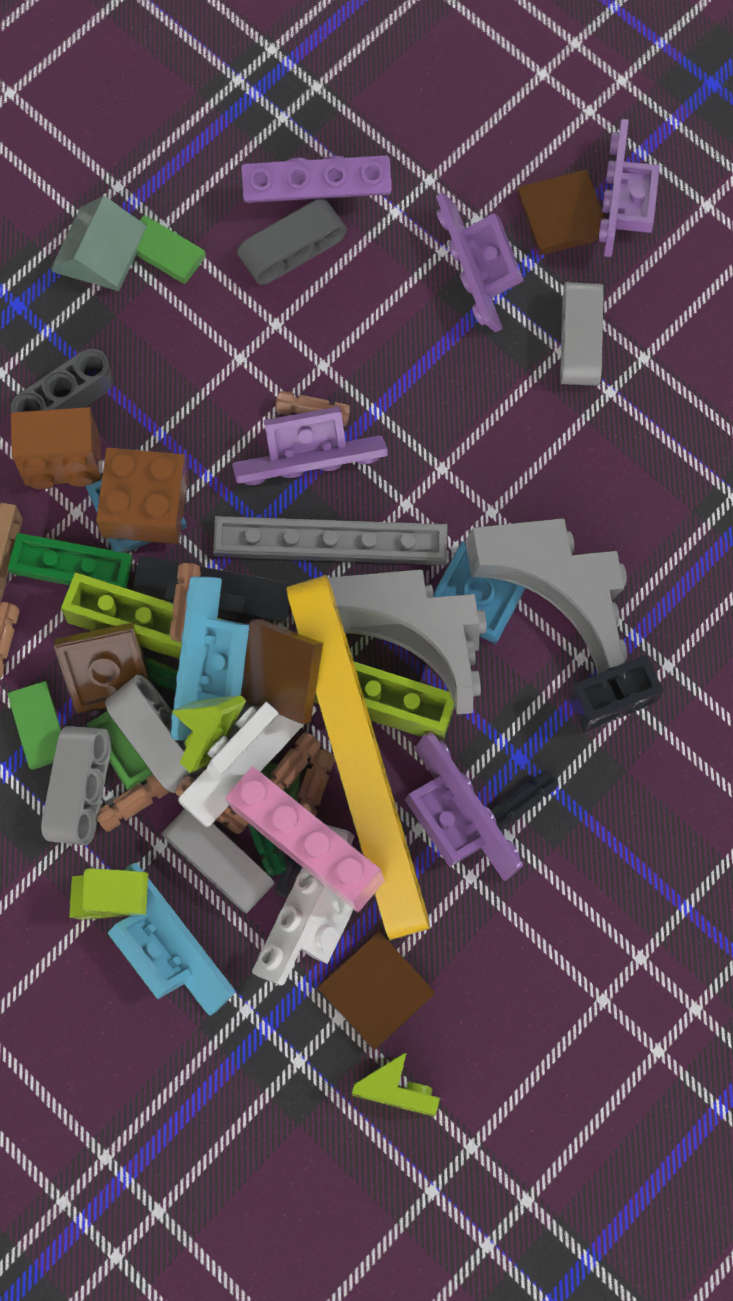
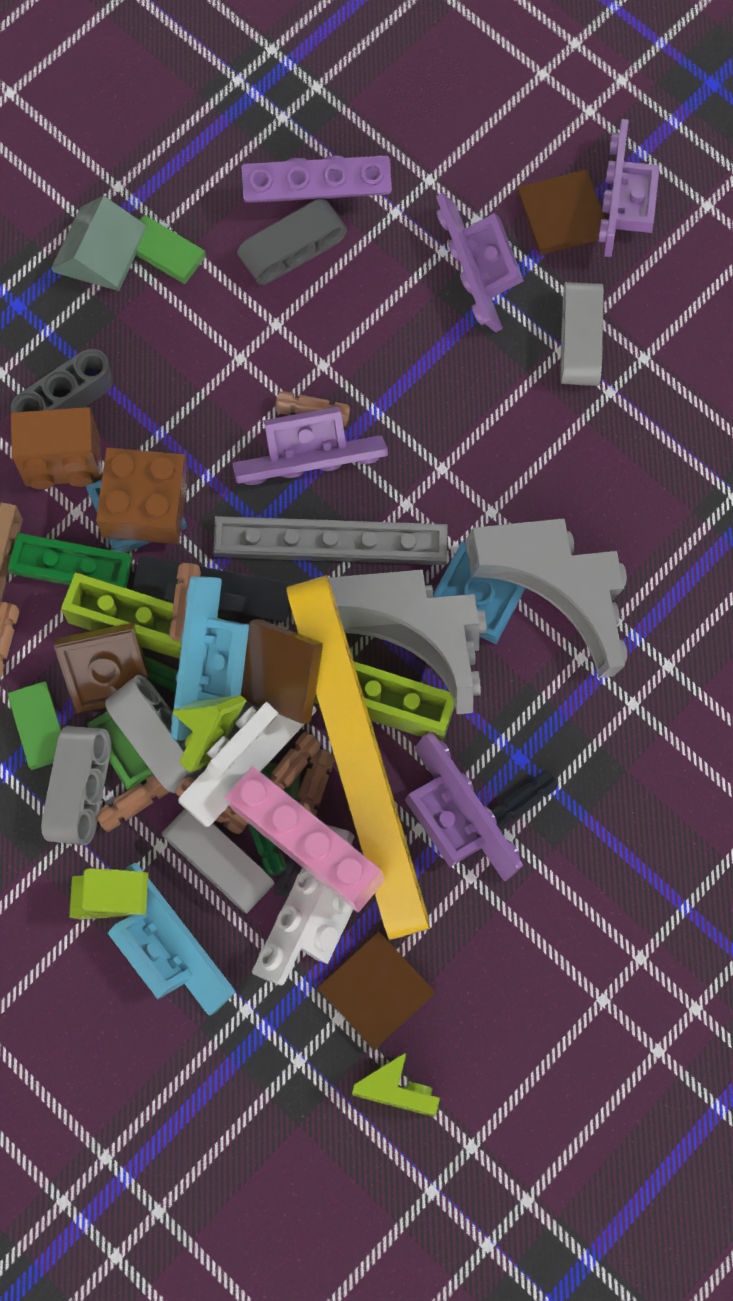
black brick [568,655,664,733] -> none

